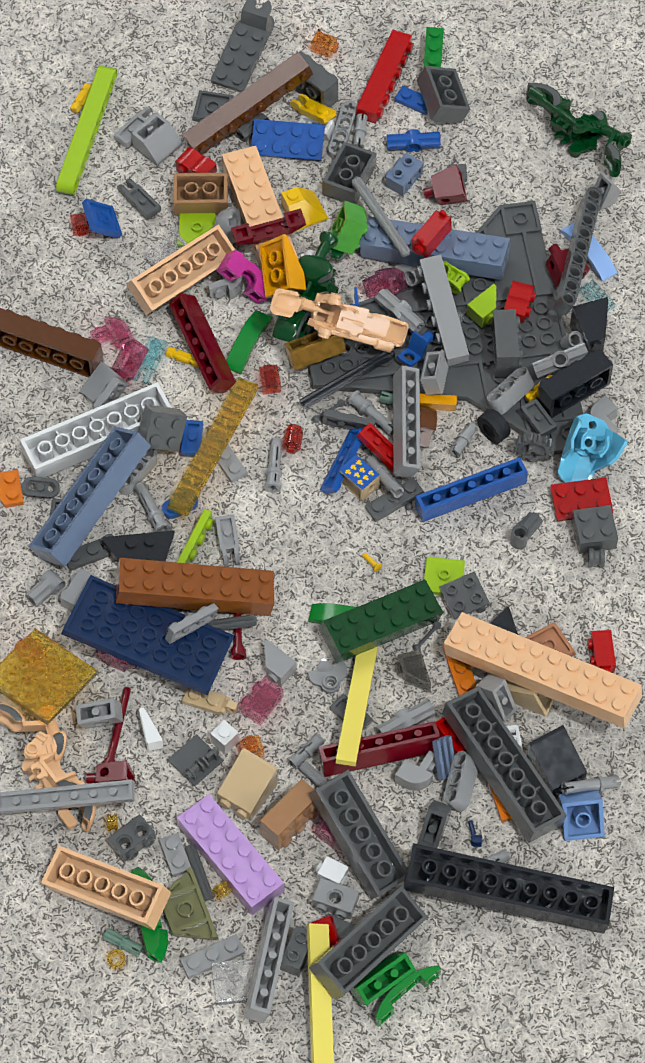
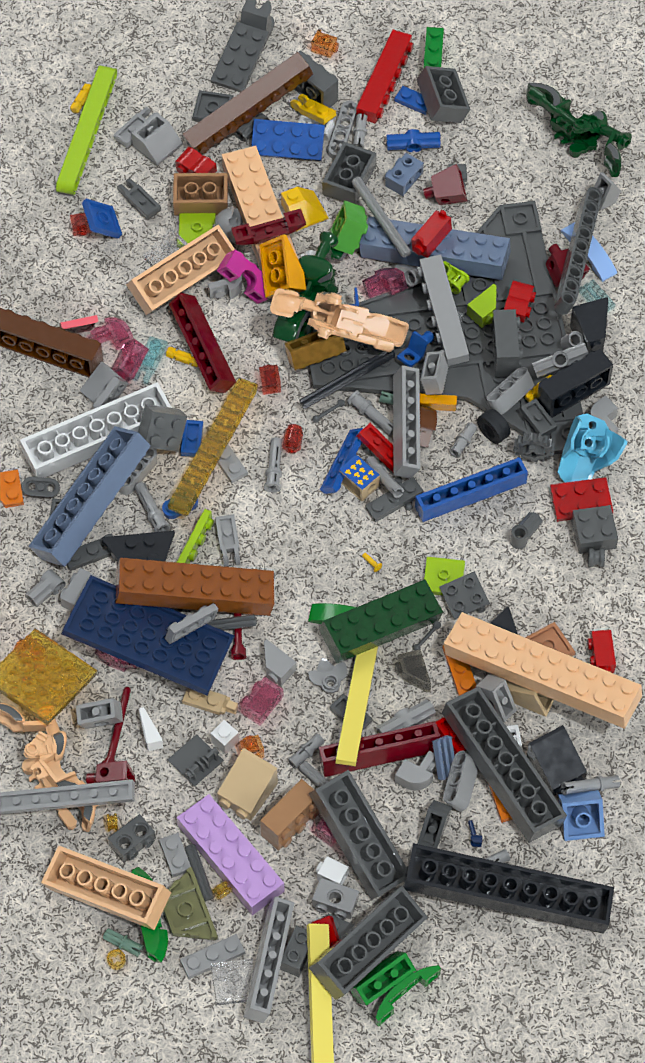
green slope [226,310,273,374] -> none
dark grey plate [323,409,376,430] -> none
light grey piece [375,288,424,334] -> none
none -> coral tile [59,315,98,329]

